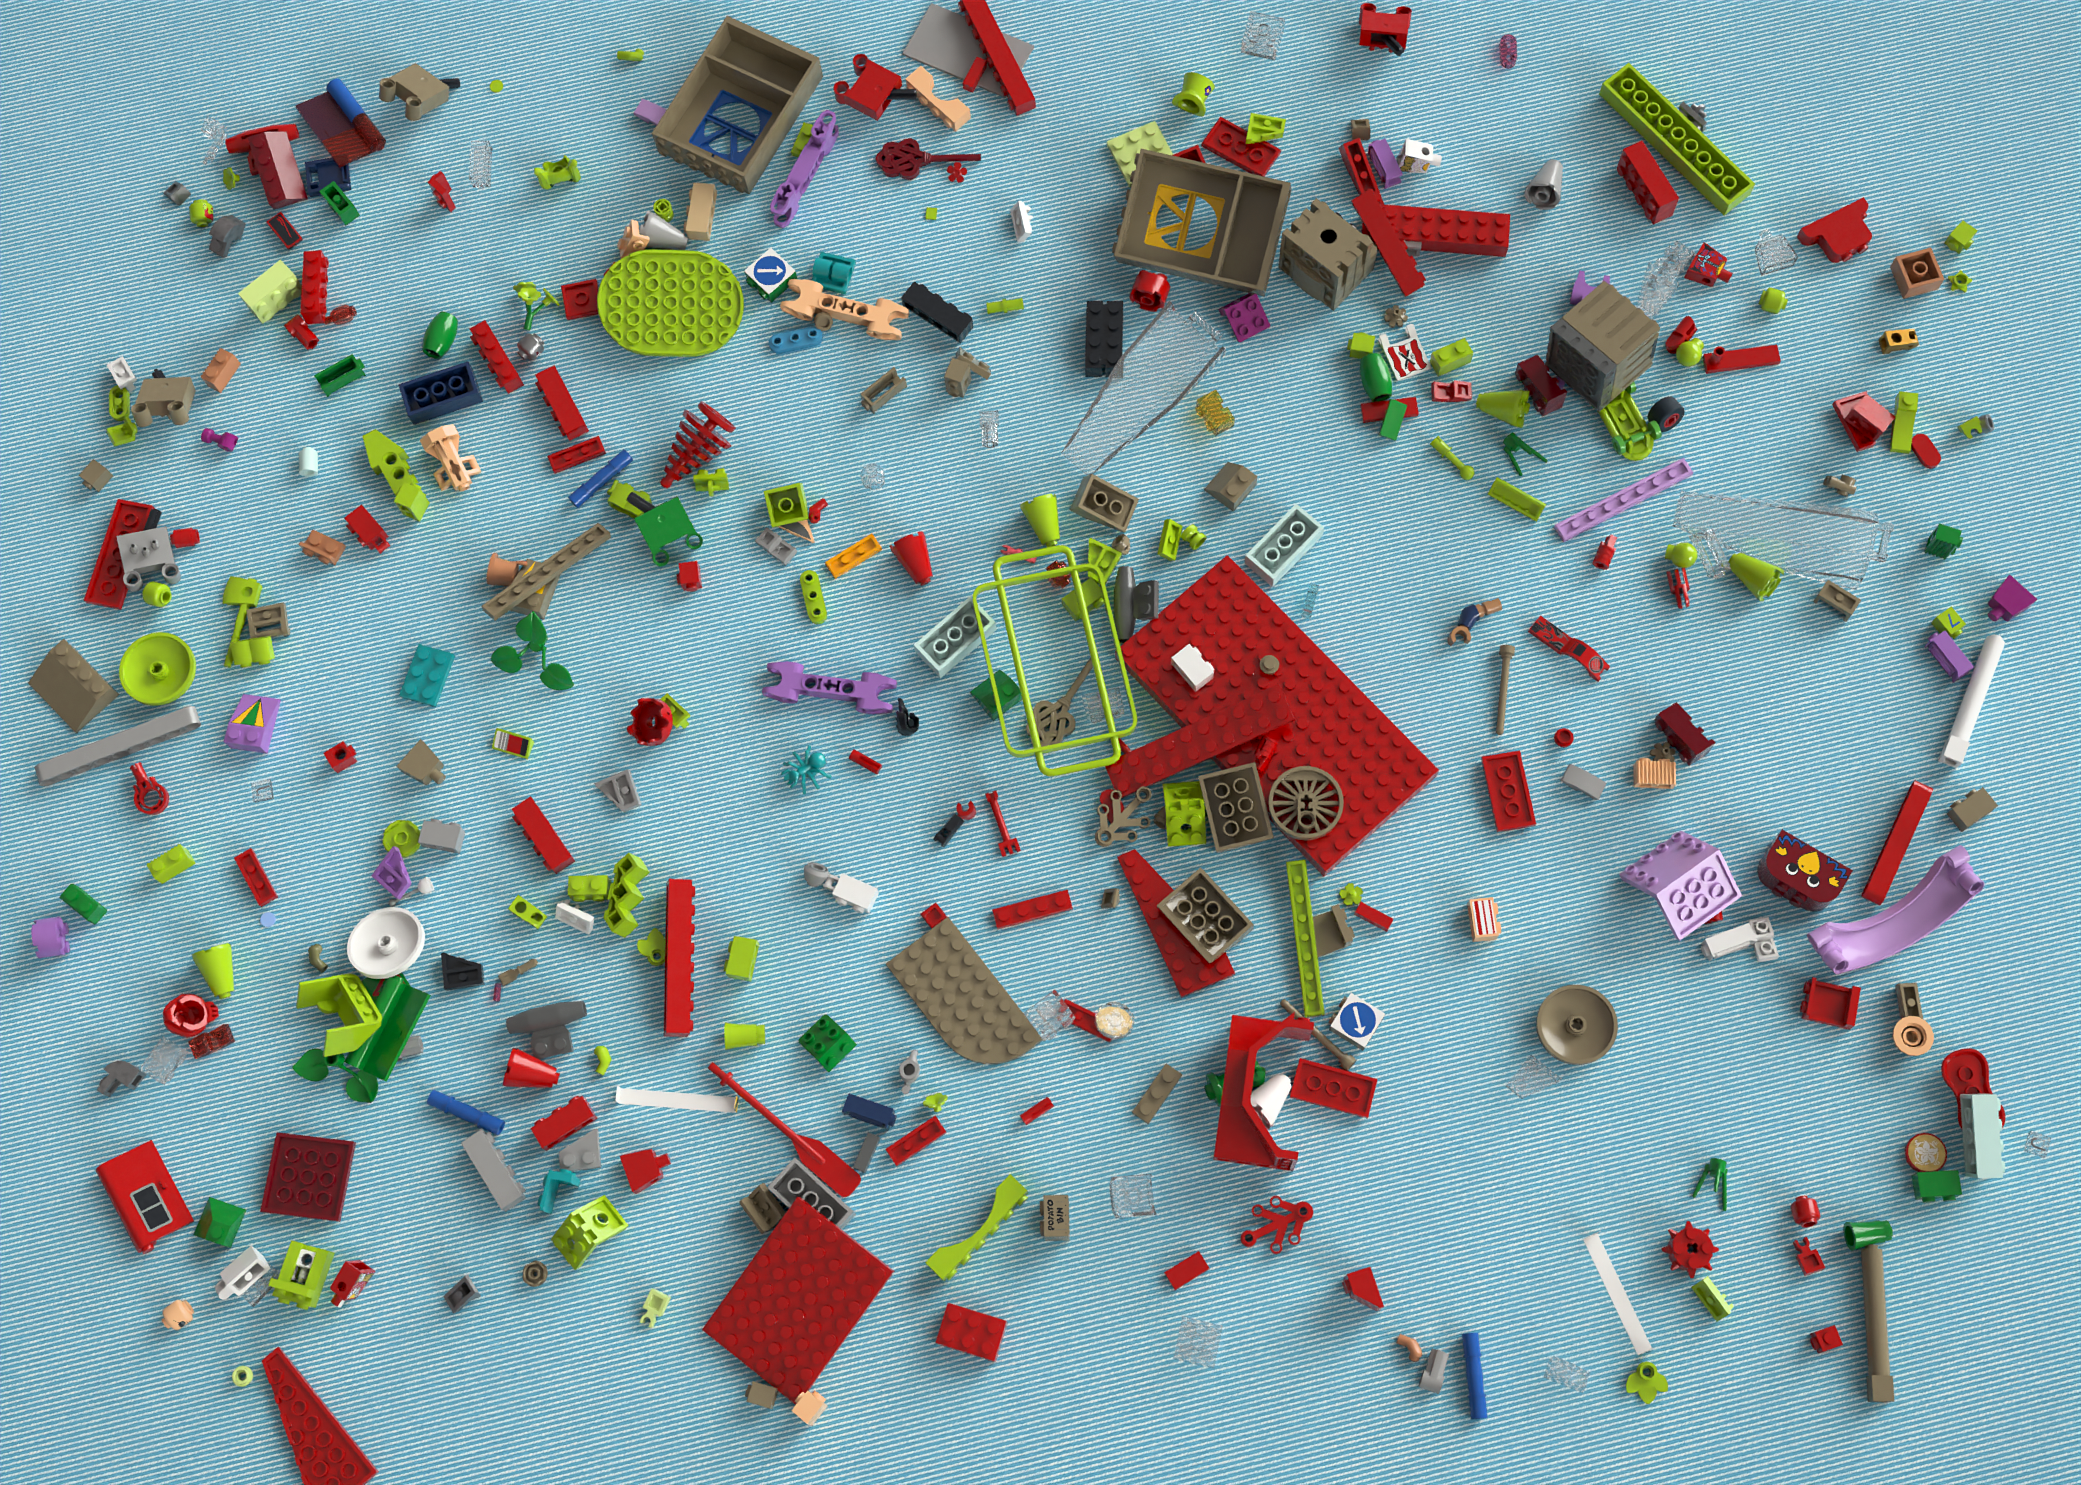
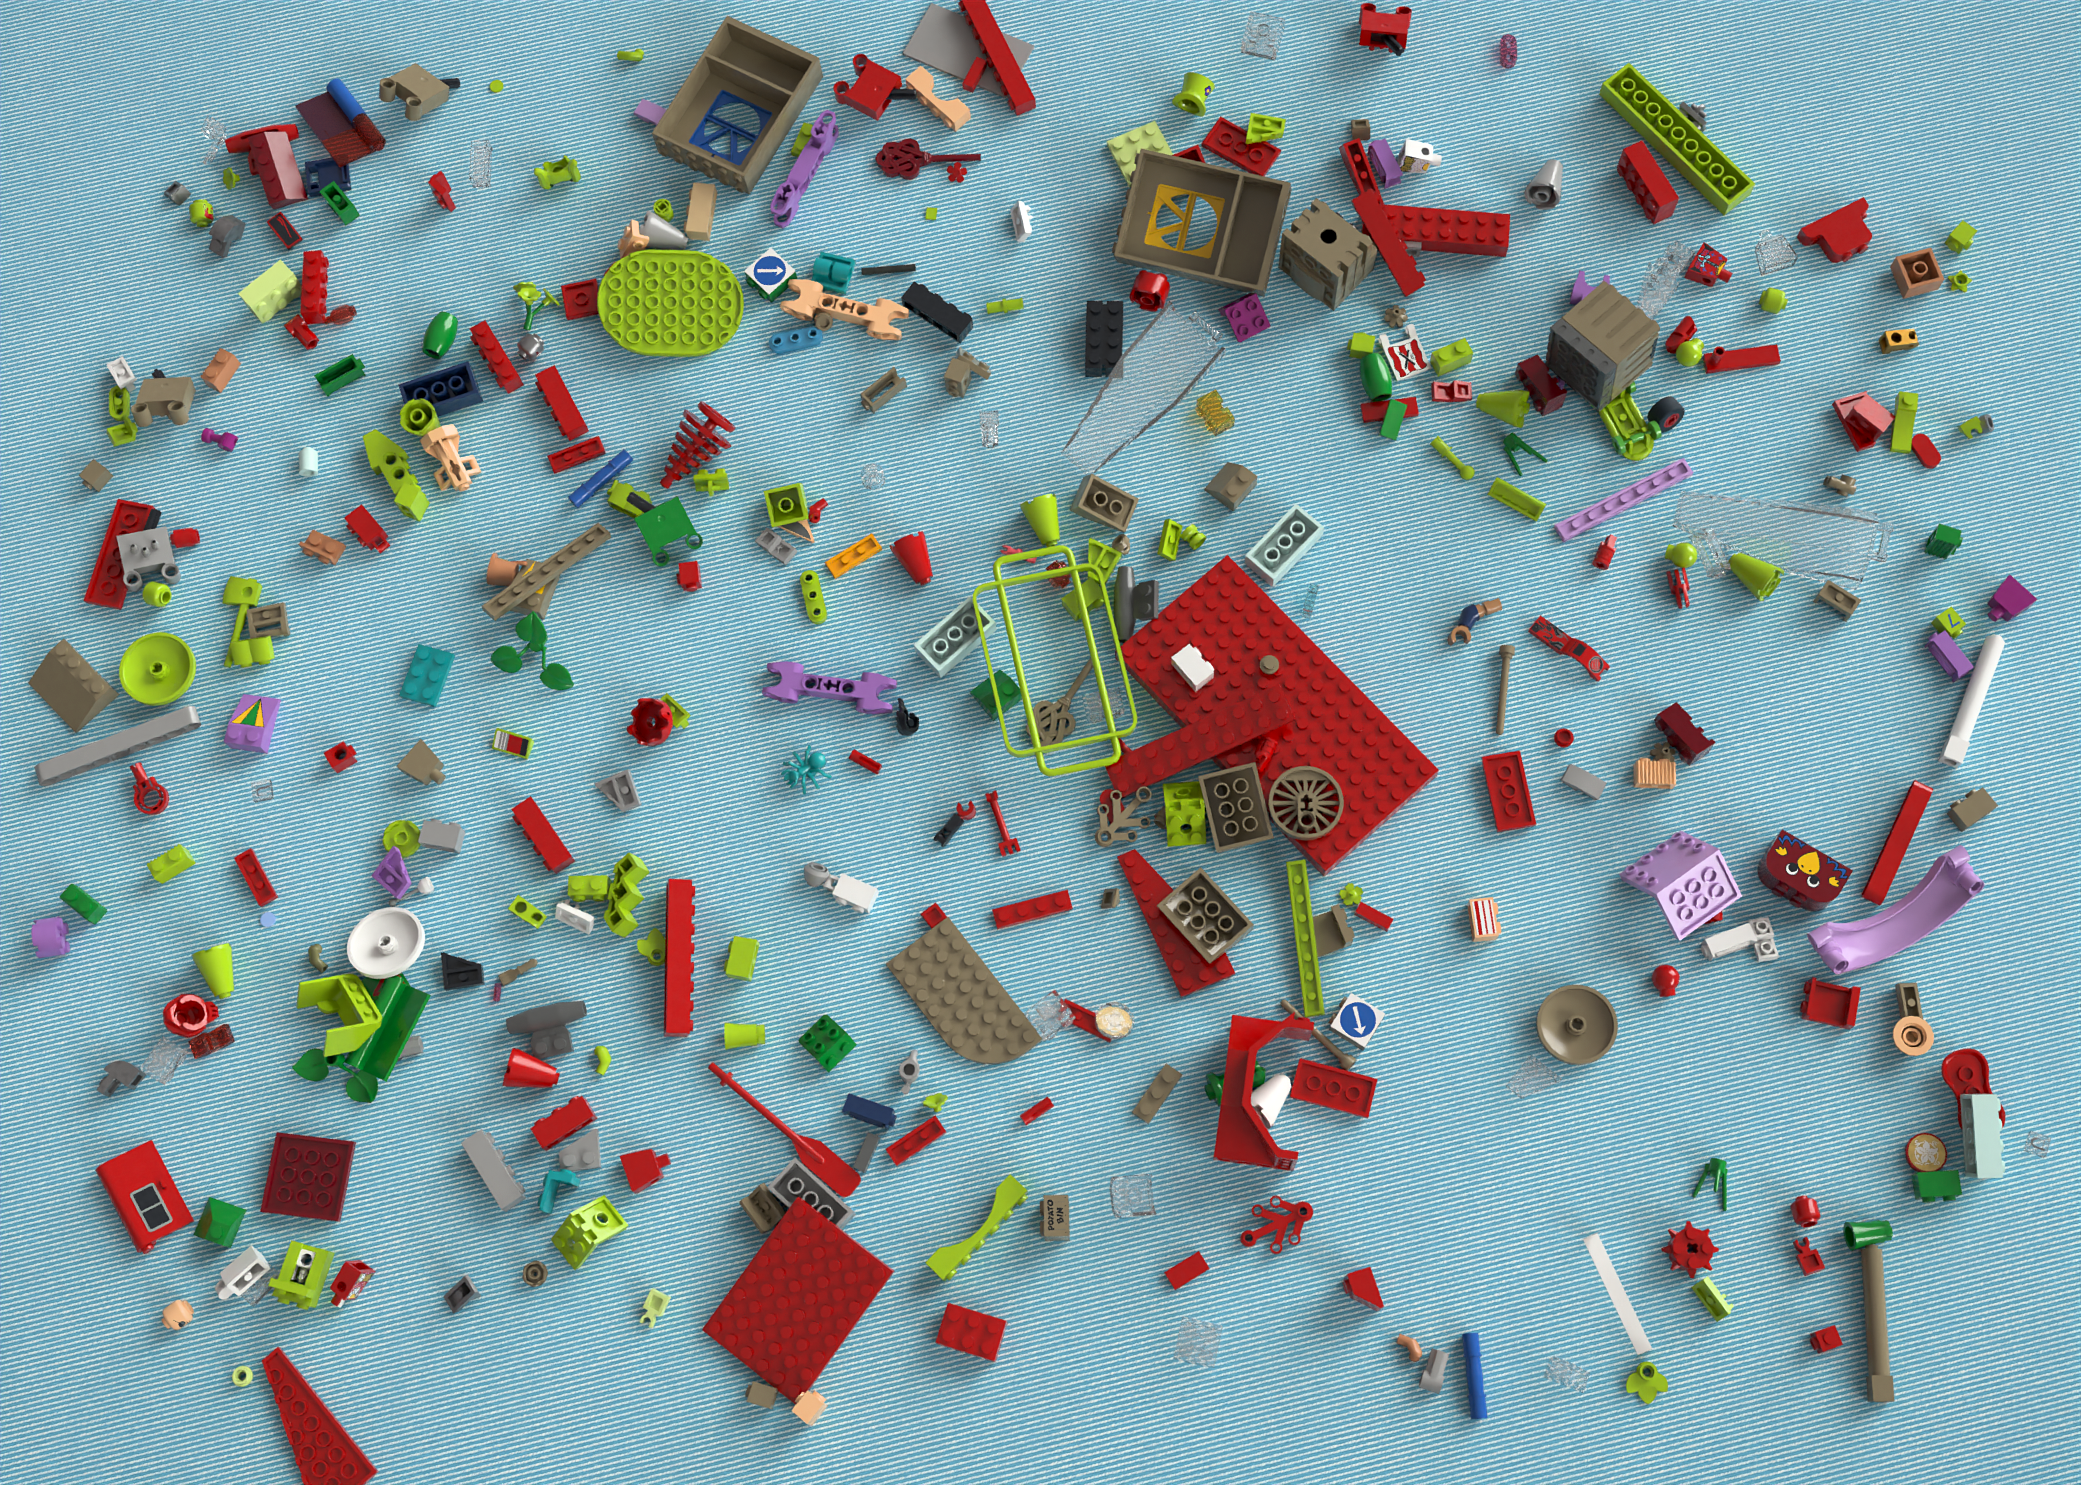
blue piece [427,1090,505,1136] -> none
white sticker [615,1085,739,1113] -> none
none -> lime cone [400,399,441,437]
none -> pearl dark grey bar [861,264,916,275]
none -> red piece [1651,964,1680,997]

